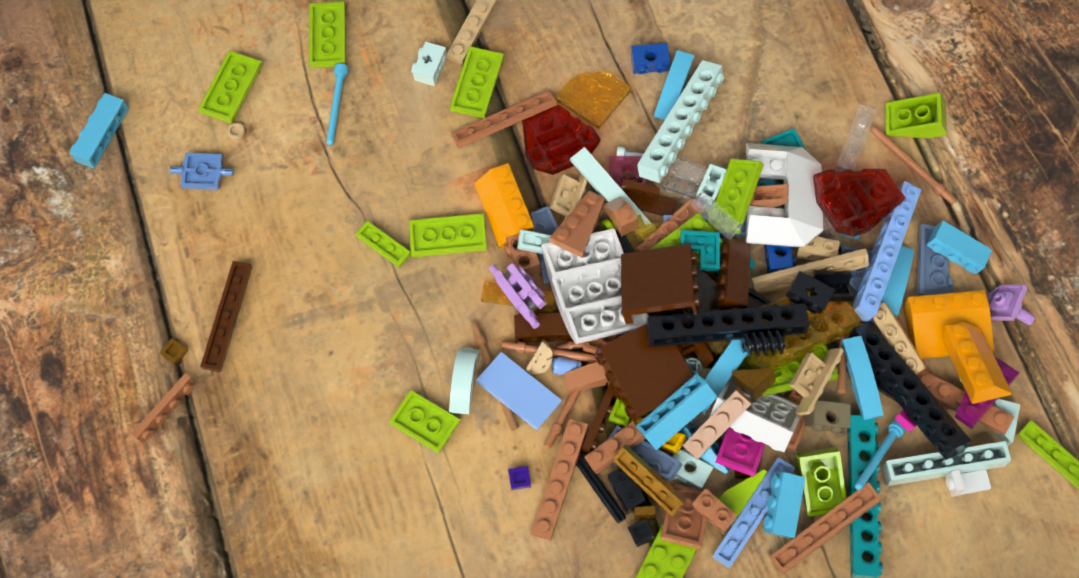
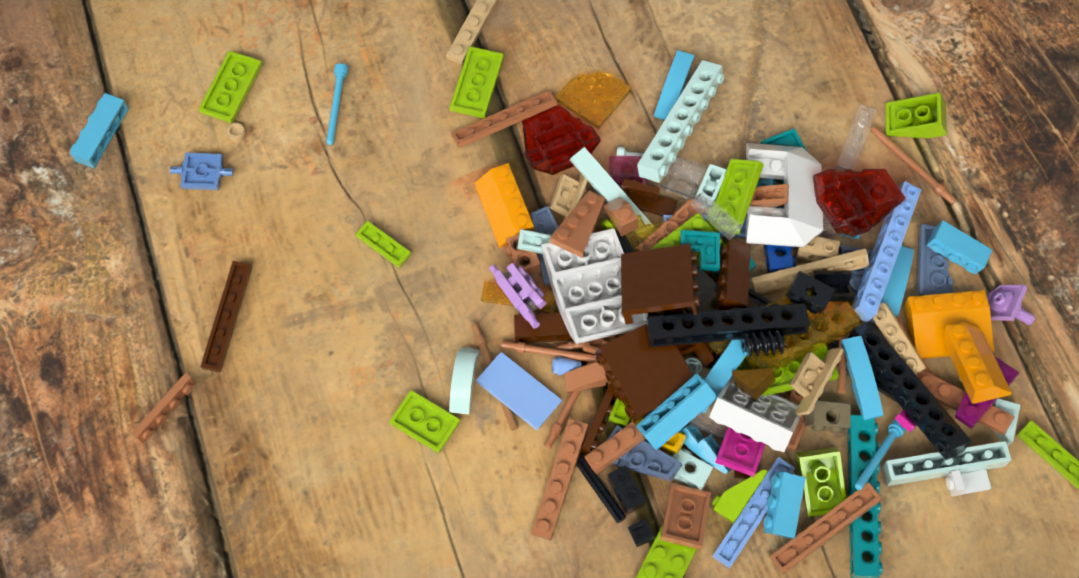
pearl gold tile [160,338,188,365] -> none
lime plate [309,1,346,68] -> none
lime plate [409,213,487,258] -> none
light aqua brick [411,42,447,86] -> none
dark purple plate [508,466,531,490] -> none
tan plate [525,339,553,375] -> none
pearl gold plate [612,444,687,516] -> none
blue brick [631,43,670,74] -> none
pearl gold tile [634,506,656,520] -> none
plate [683,388,752,460] -> none
nougat brick [692,488,737,534] -> none

